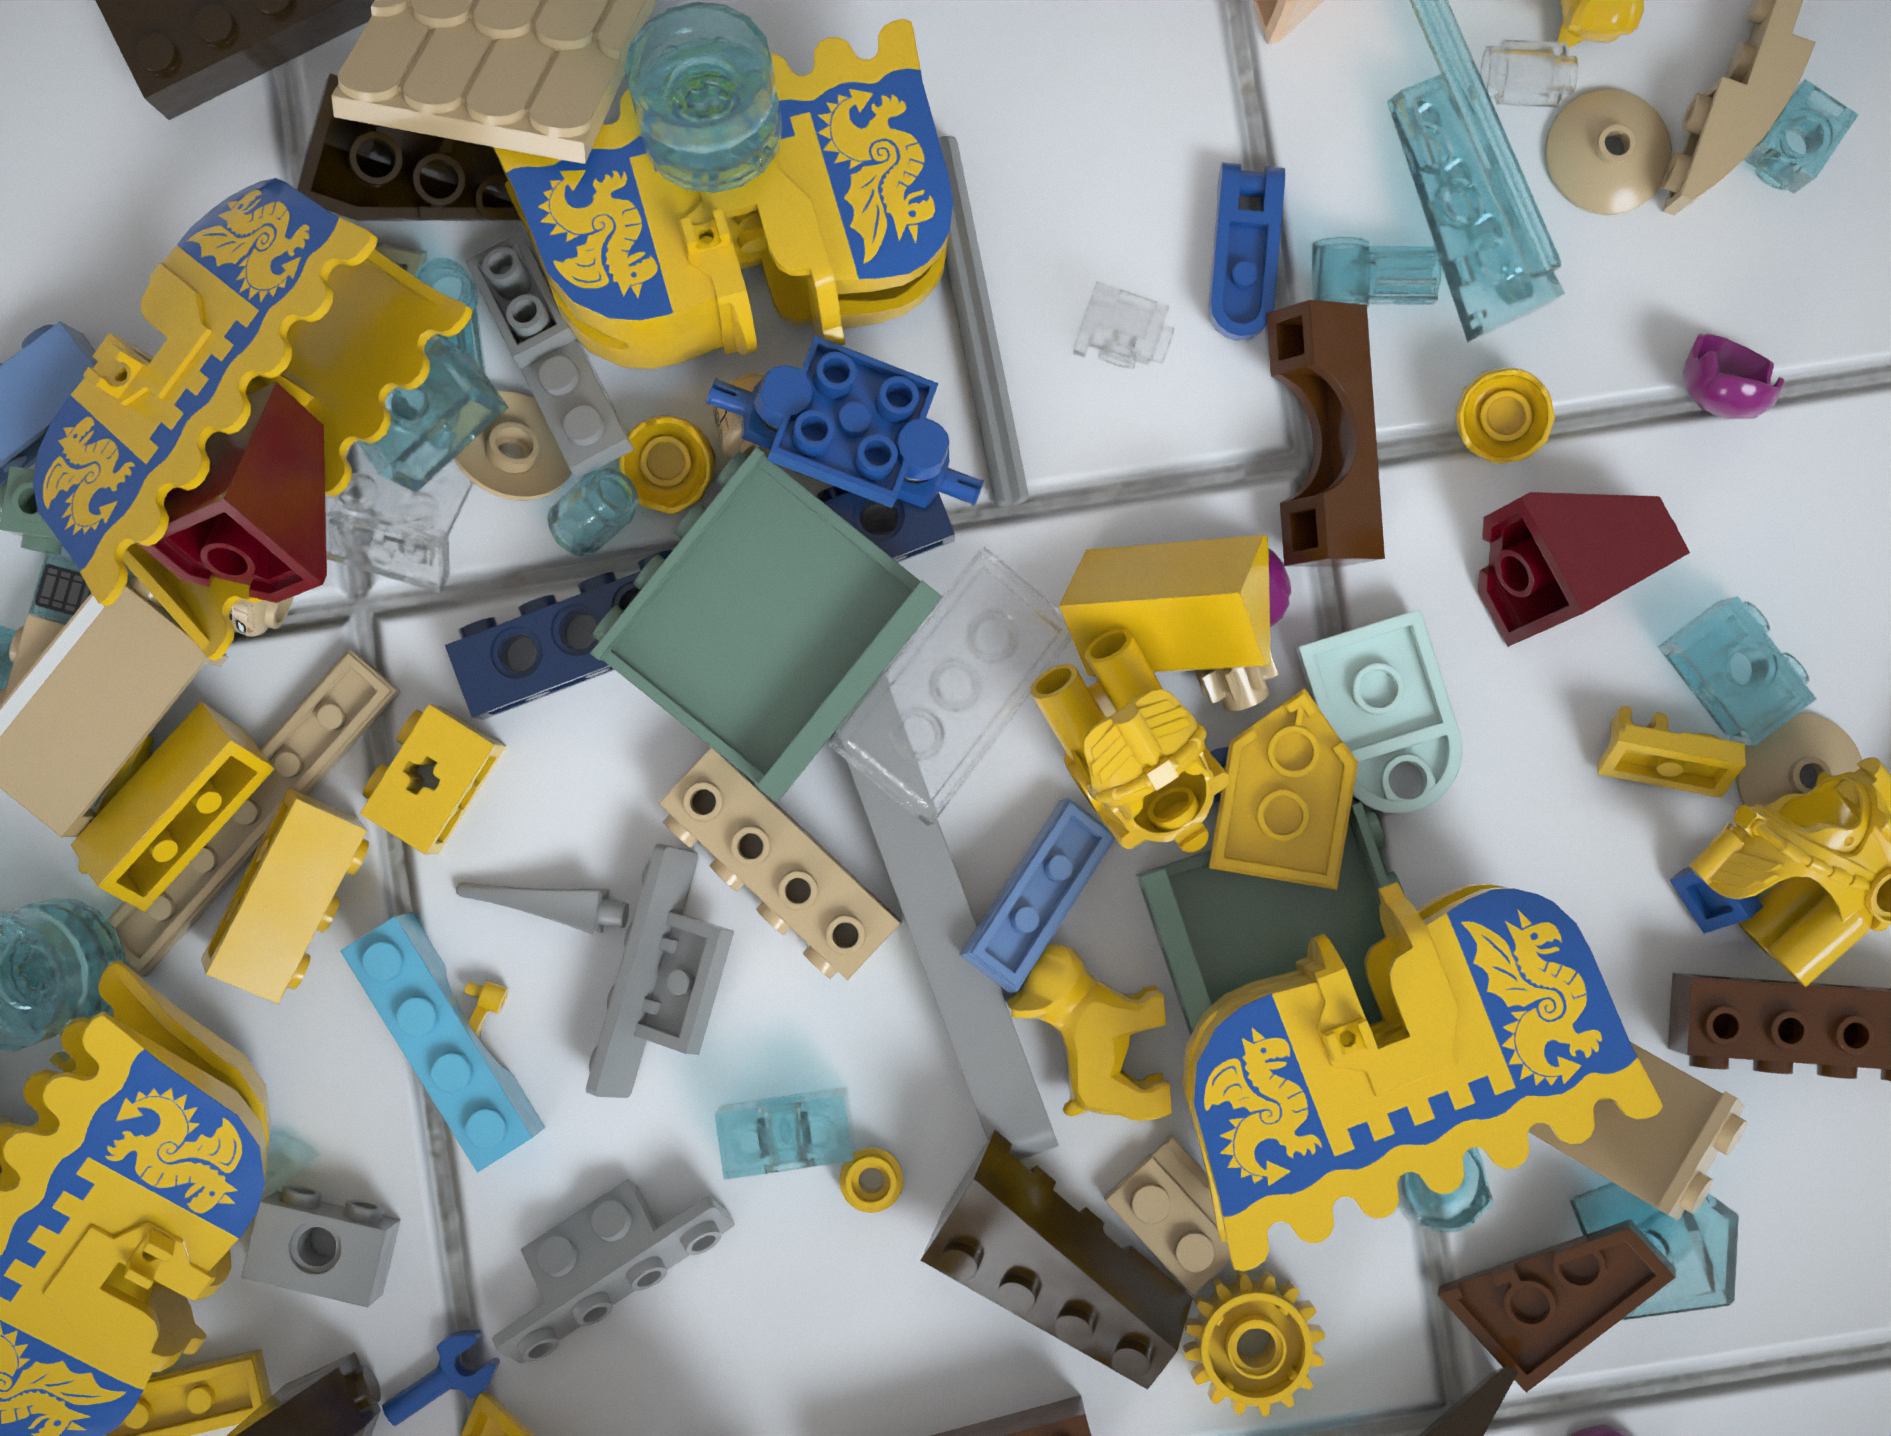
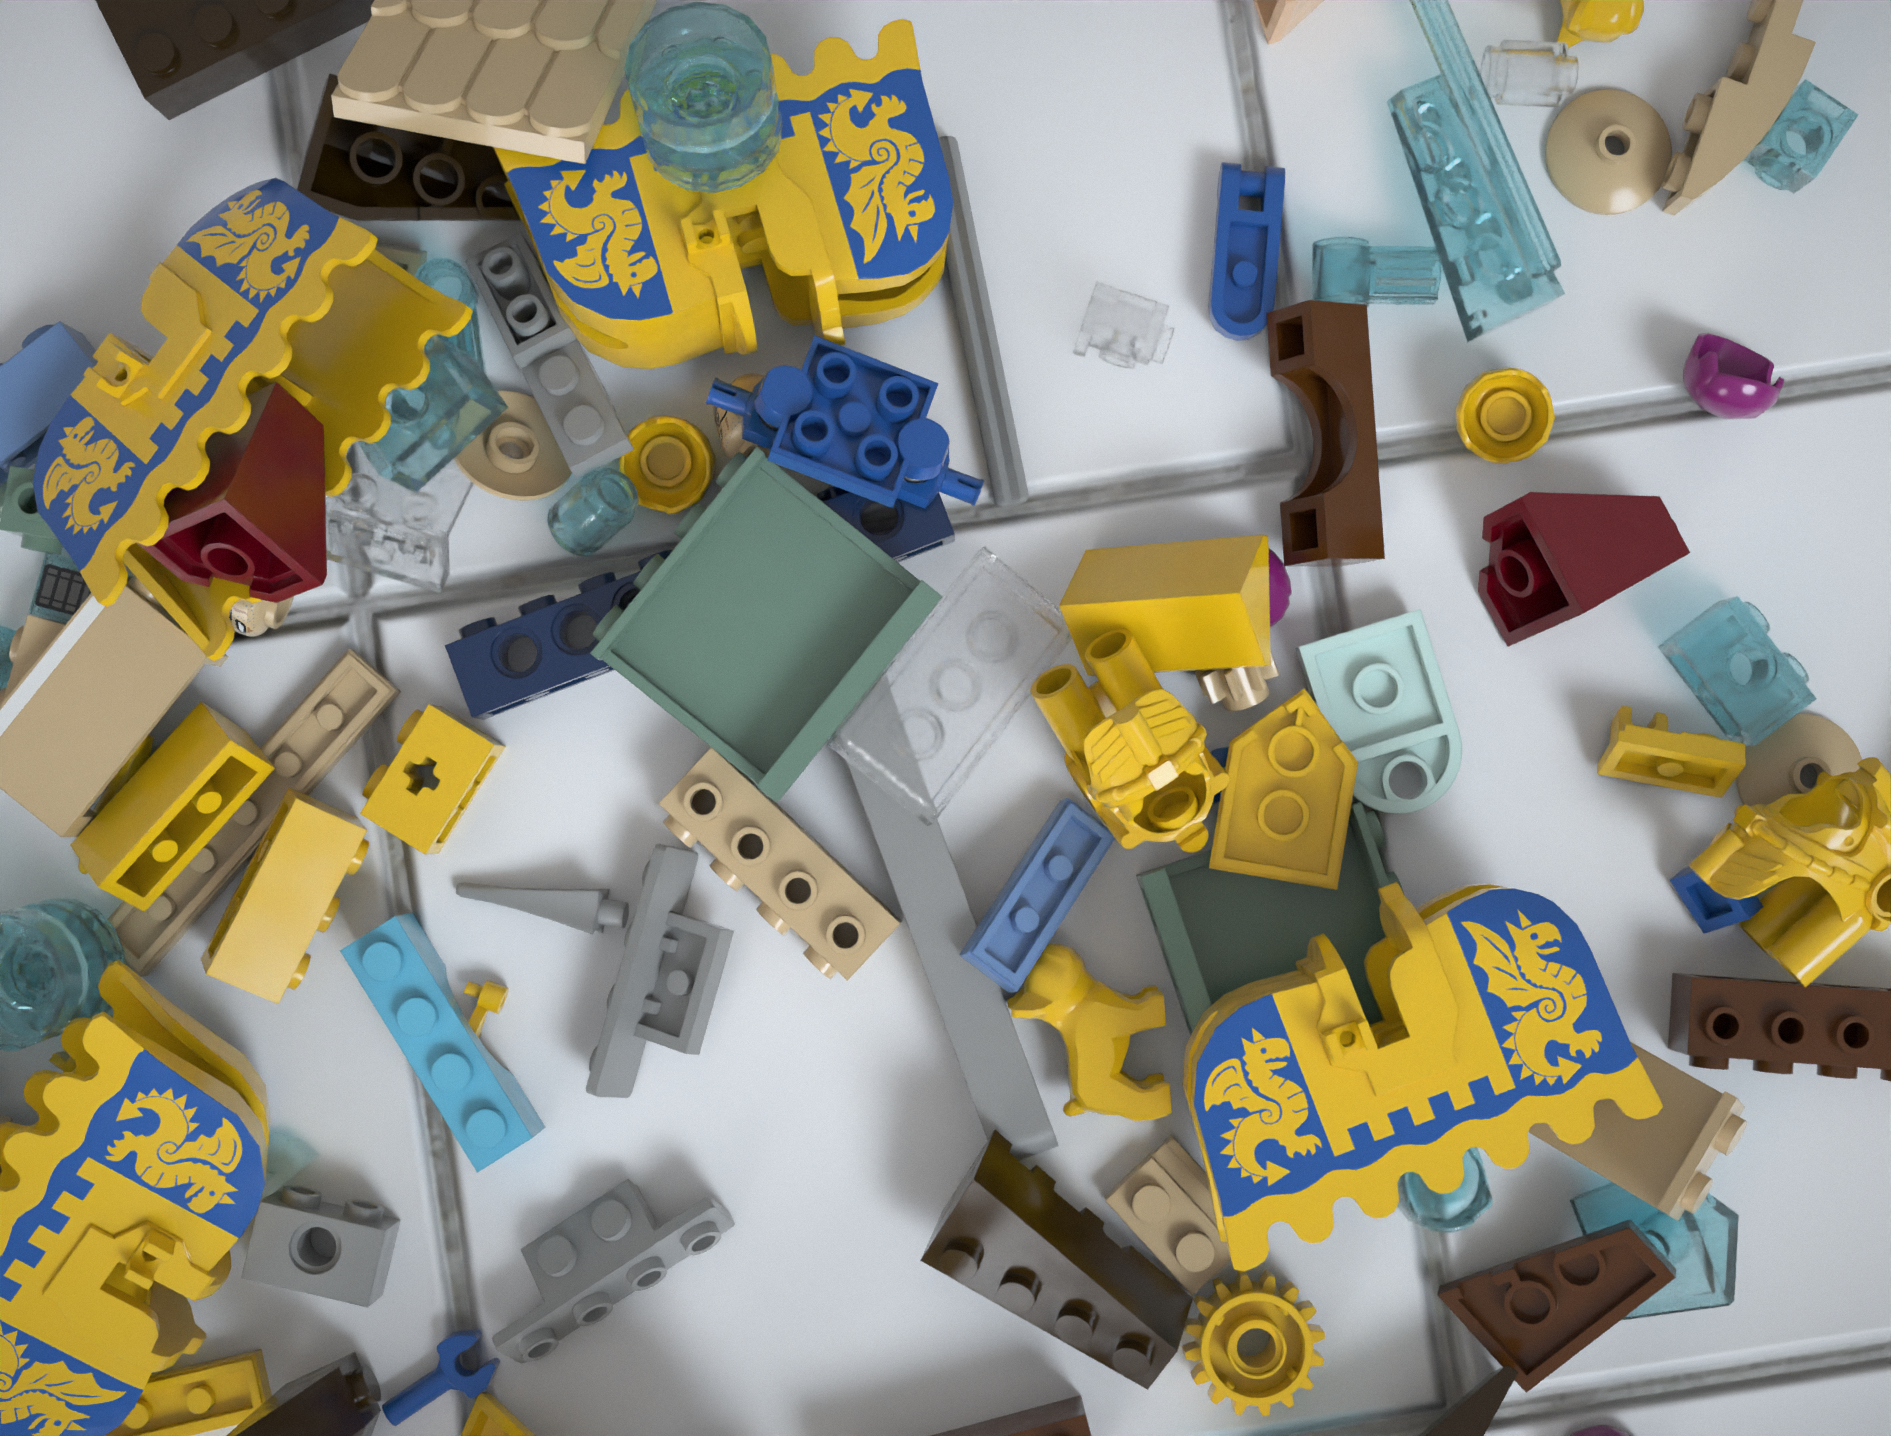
clear light blue brick [715,1087,856,1180] -> none
yellow plate [839,1147,904,1213] -> none

